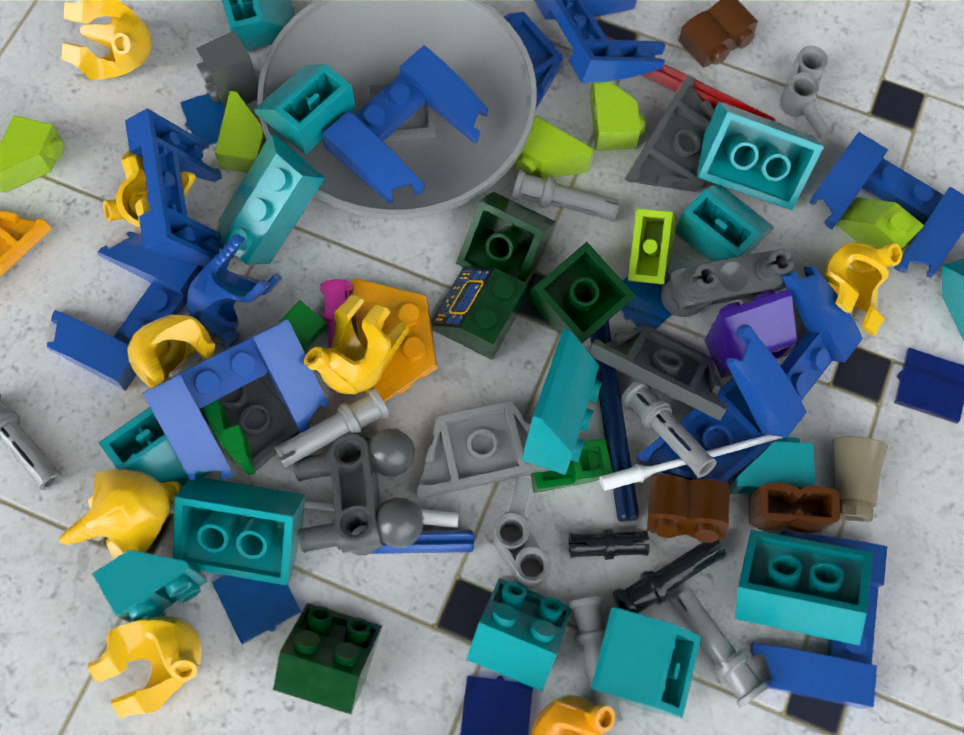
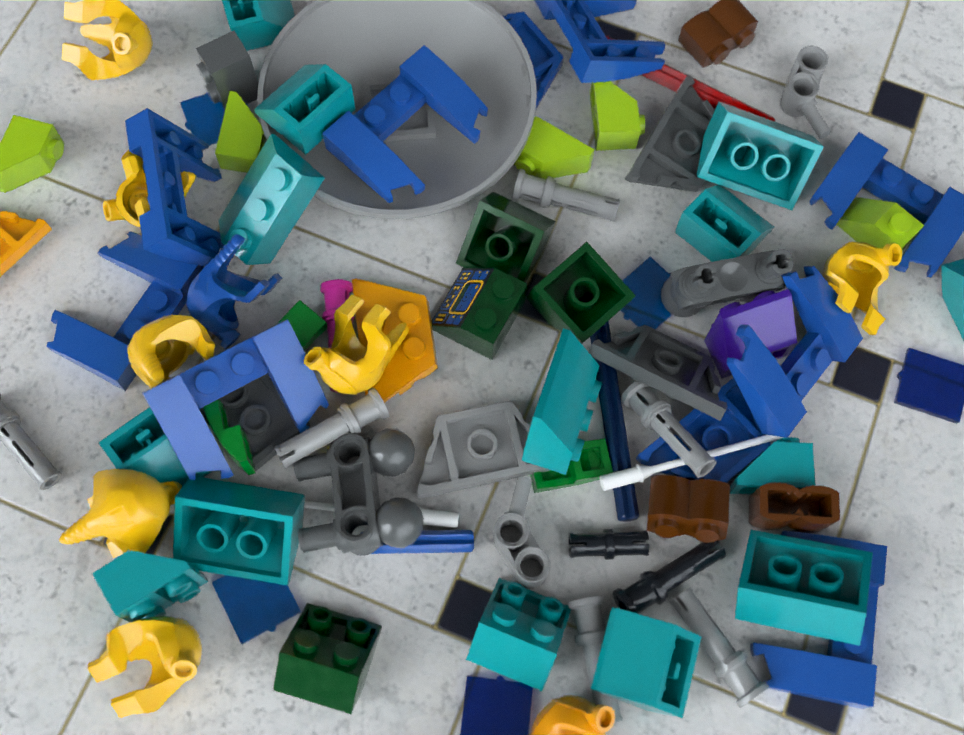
lime slope [628,209,677,285] -> none
dark tan plant [832,436,888,522] -> none

